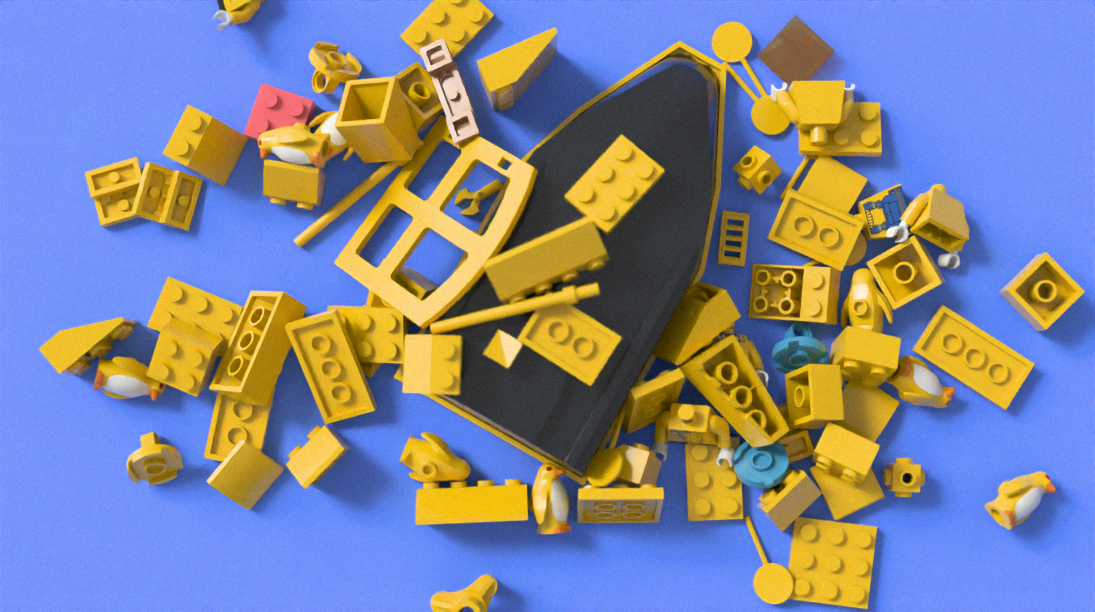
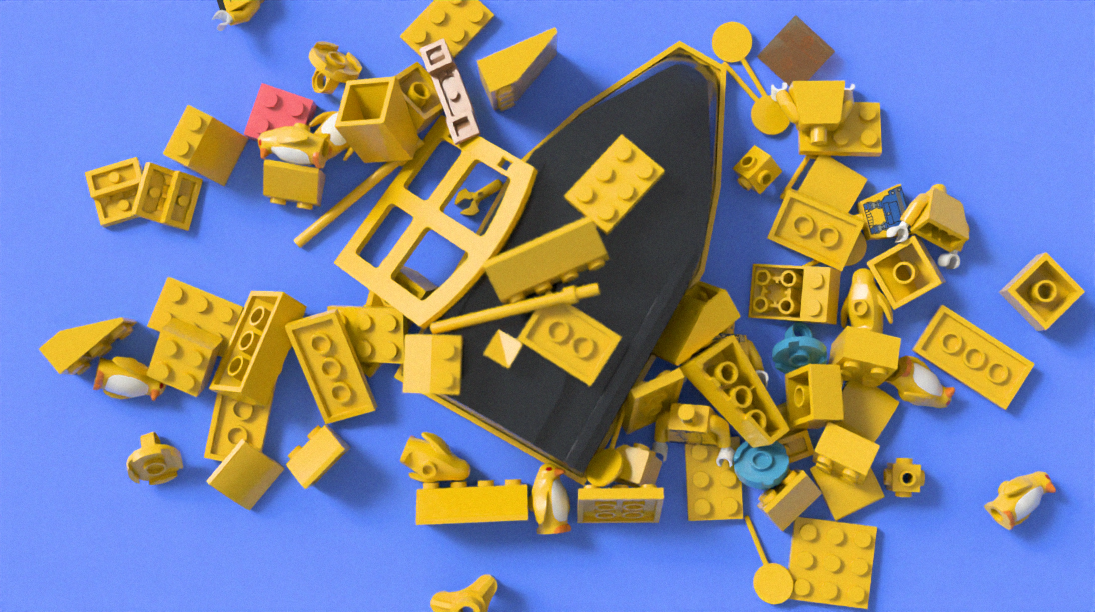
yellow slope [716,211,750,268] -> none

